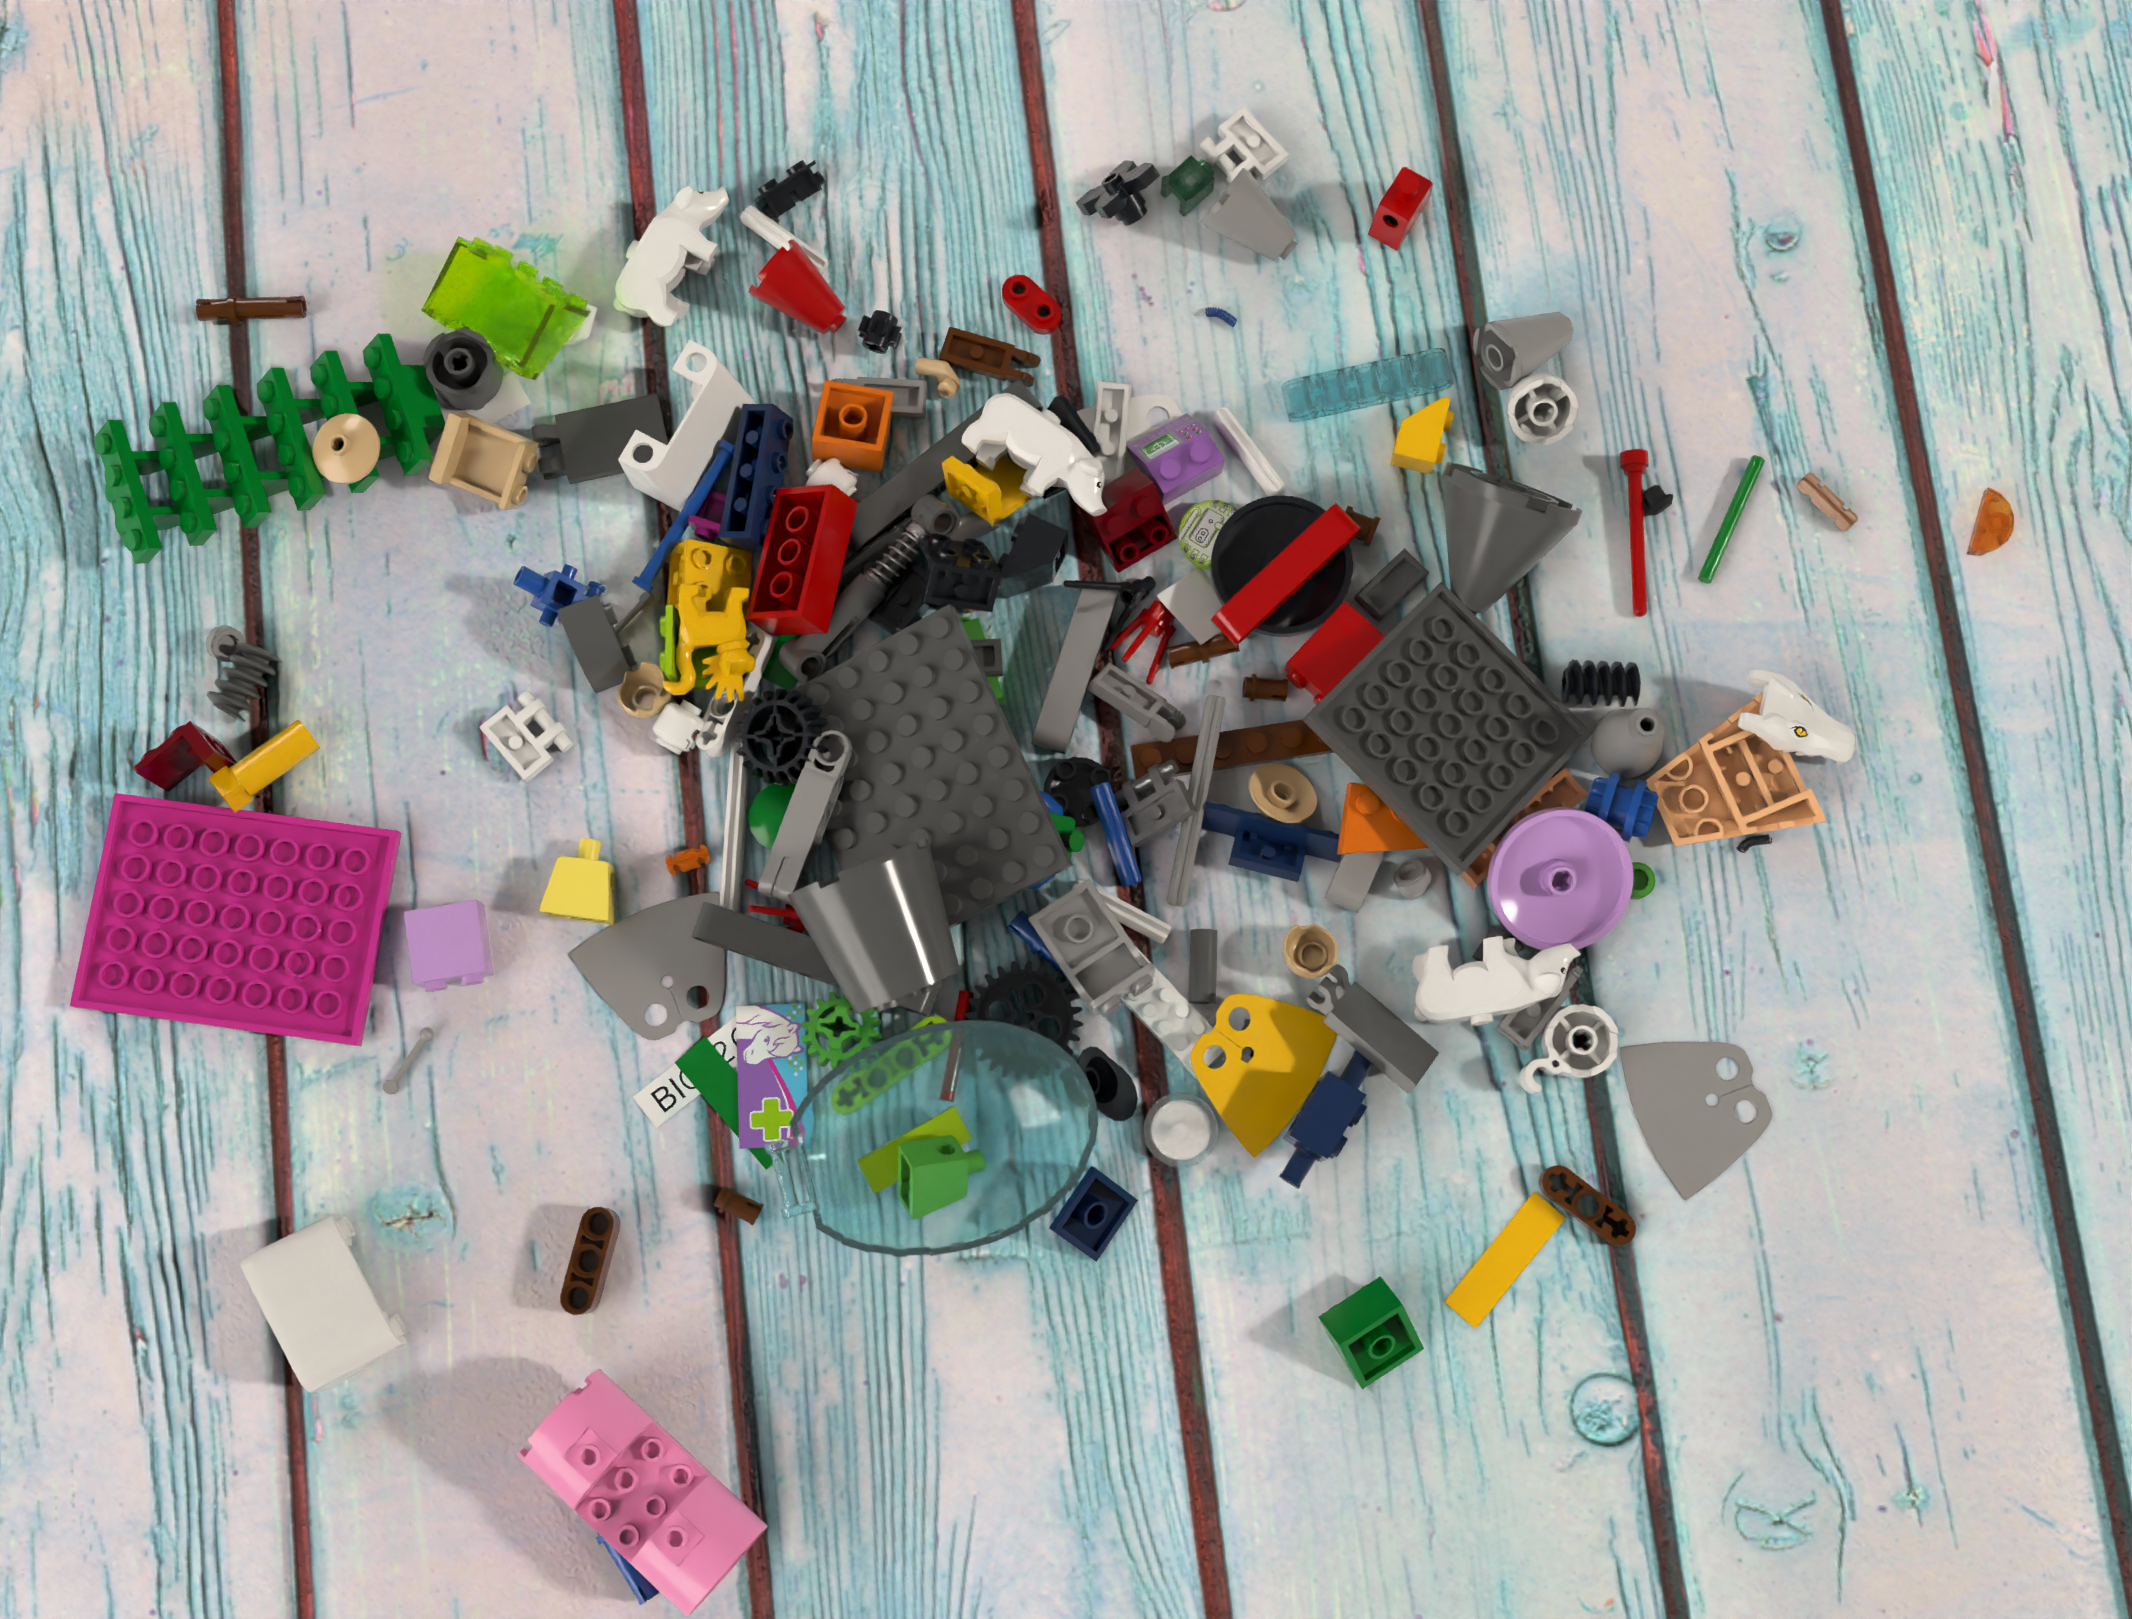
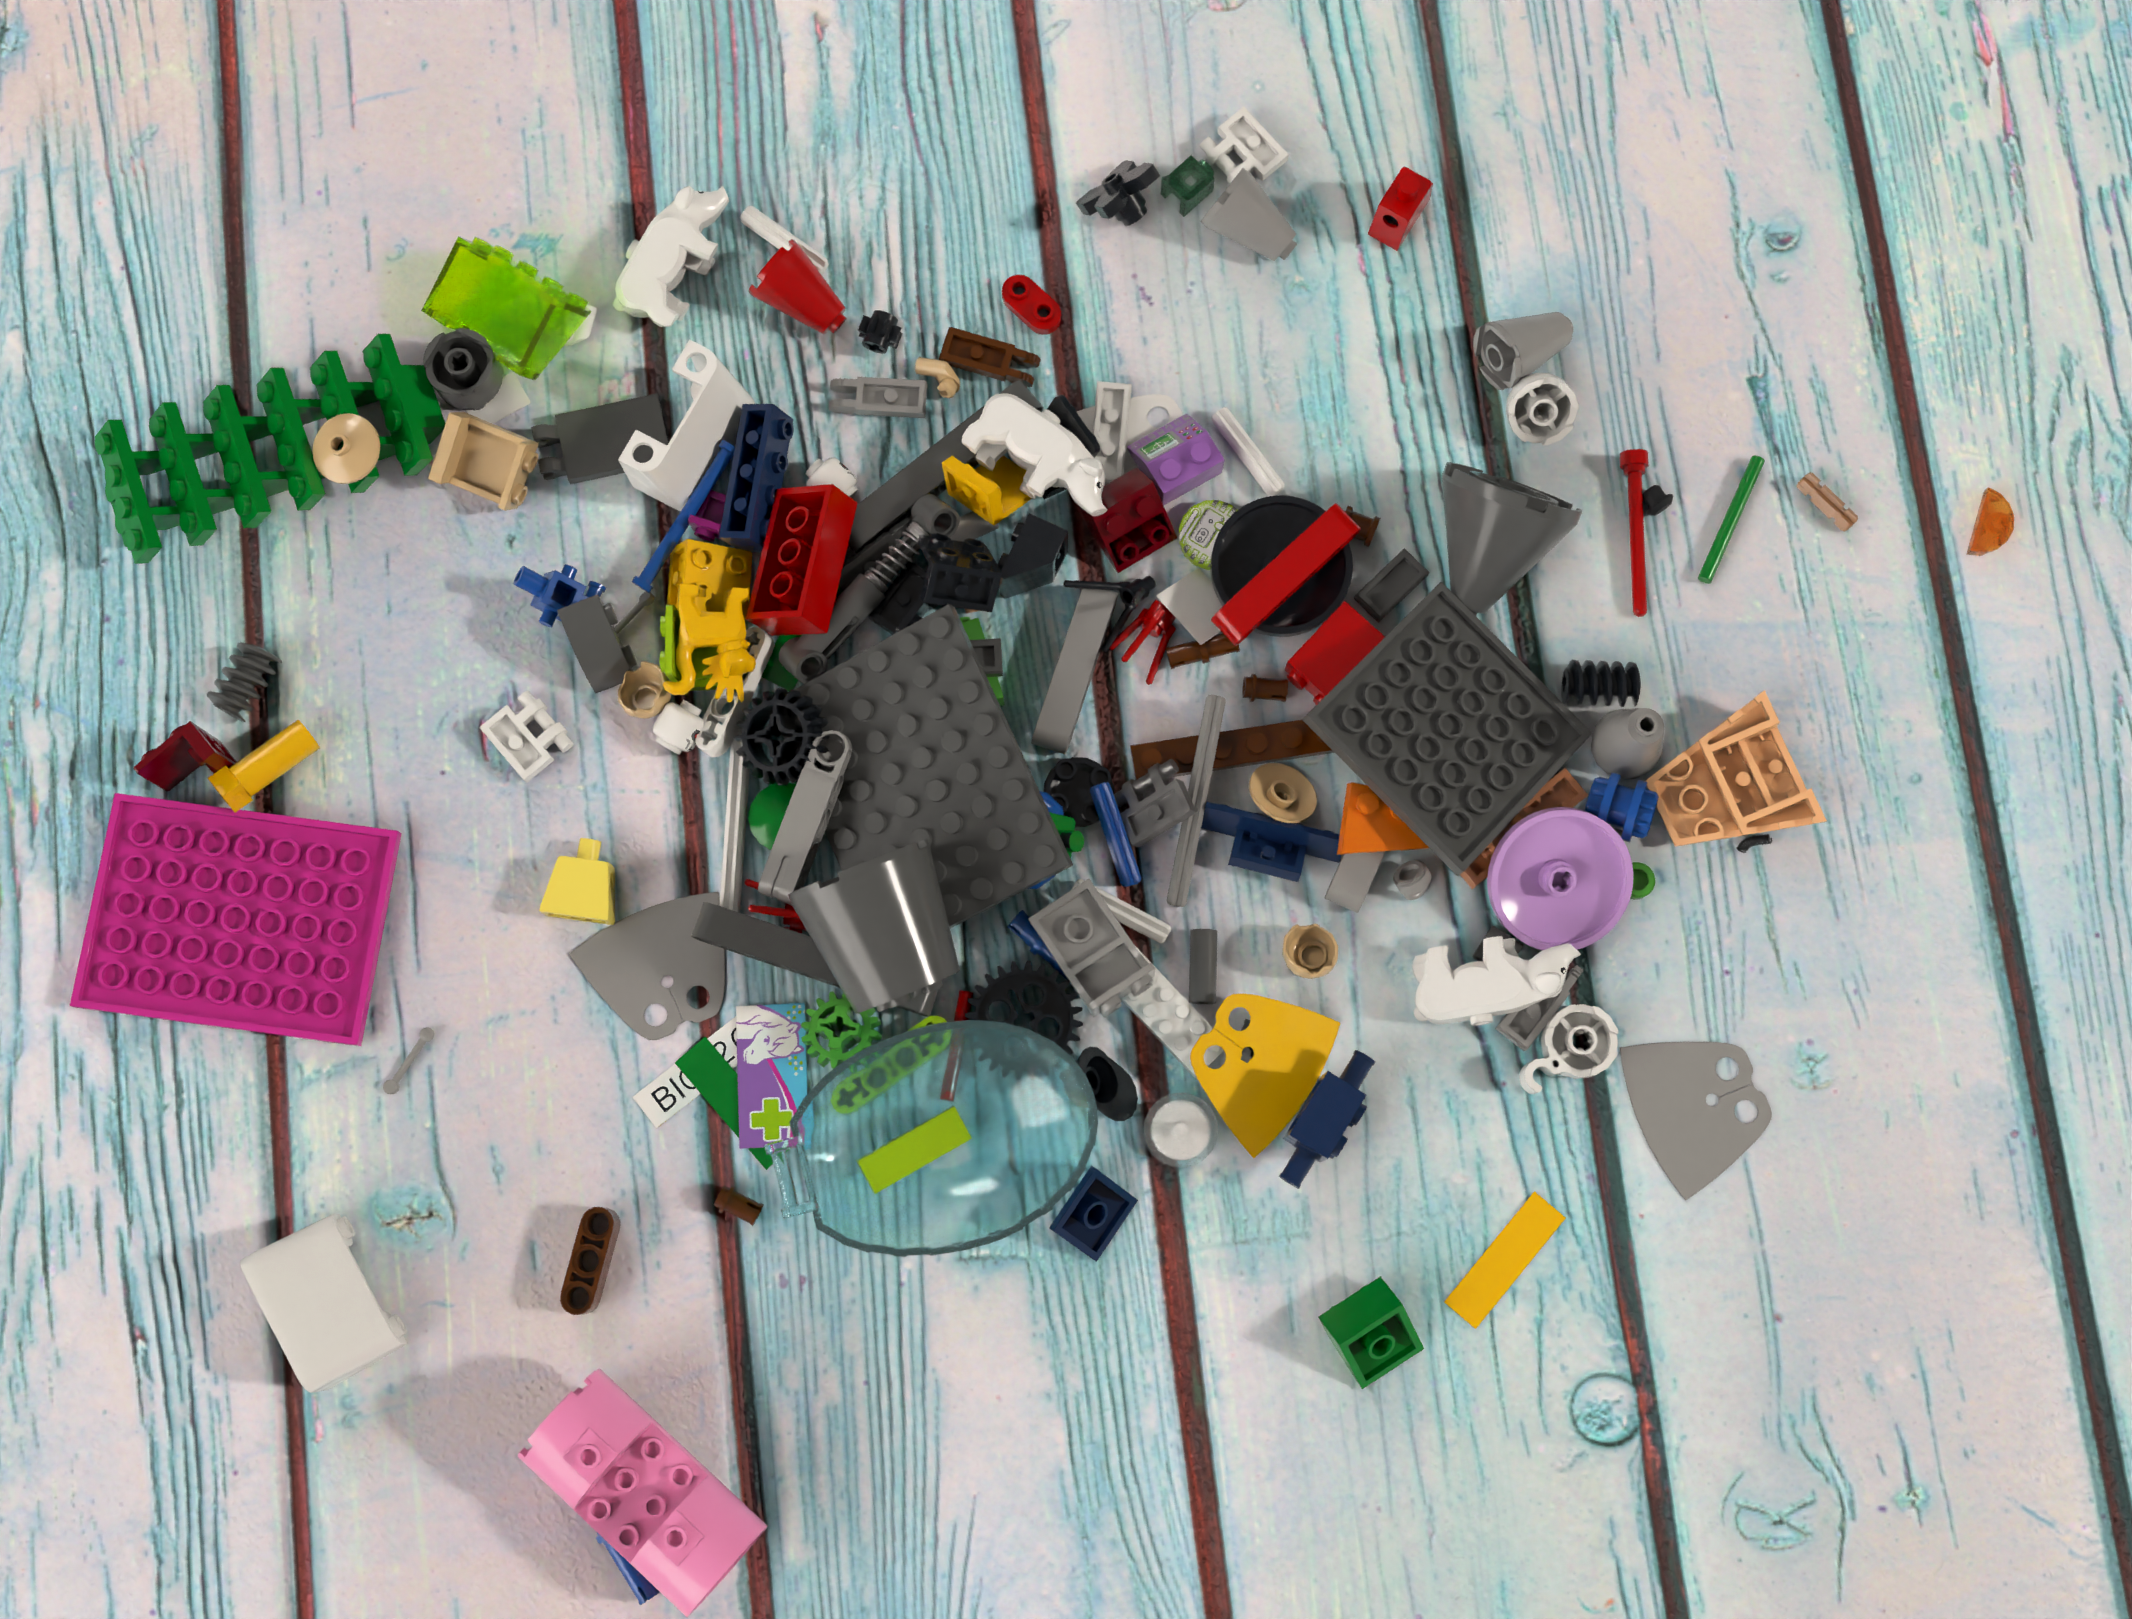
reddish brown pin [196,295,307,323] -> none
light grey tile [206,625,245,662] -> none
lavender piece [404,899,495,992] -> none
orange piece [666,845,711,875] -> none
black hinge [754,160,826,219] -> none
orange slope [812,380,894,473] -> none
bright green torso [898,1135,985,1220] -> none
light grey hinge [1087,663,1187,743] -> none
blue leg [1205,307,1237,327] -> none
clear light blue beam [1281,348,1454,422] -> none
dark grey tile [1306,964,1440,1094] -> none
yellow slope [1390,397,1454,474] -> none
reddish brown beam [1539,1165,1636,1245] -> none
white animal [1738,670,1856,765] -> none

